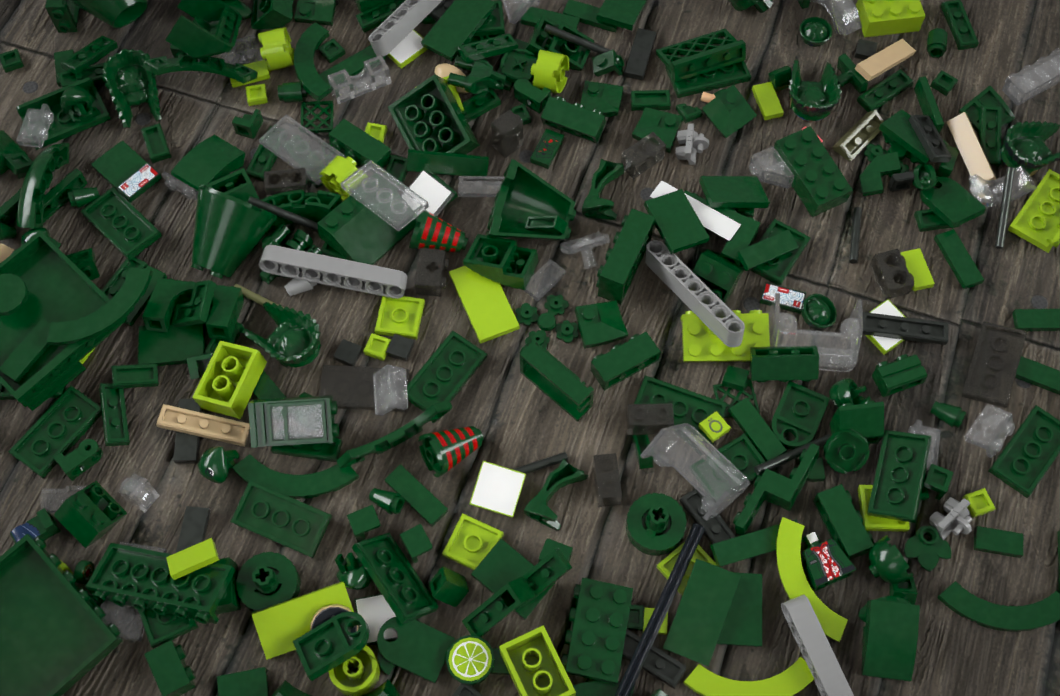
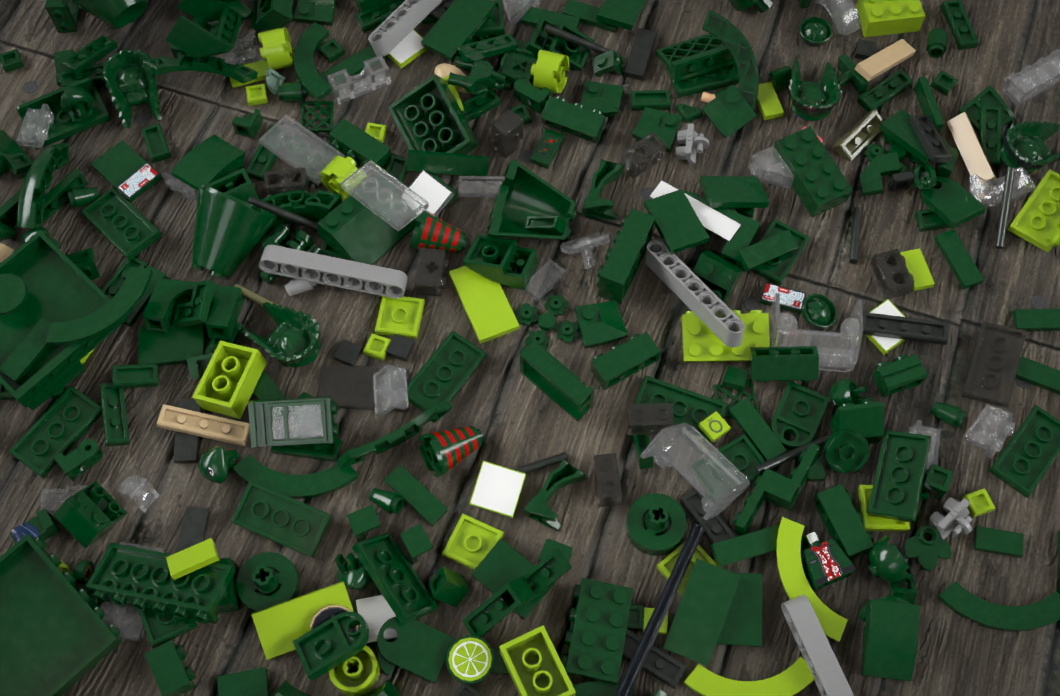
none -> sand green tile [265,67,286,95]
none -> dark green tile [702,10,759,110]

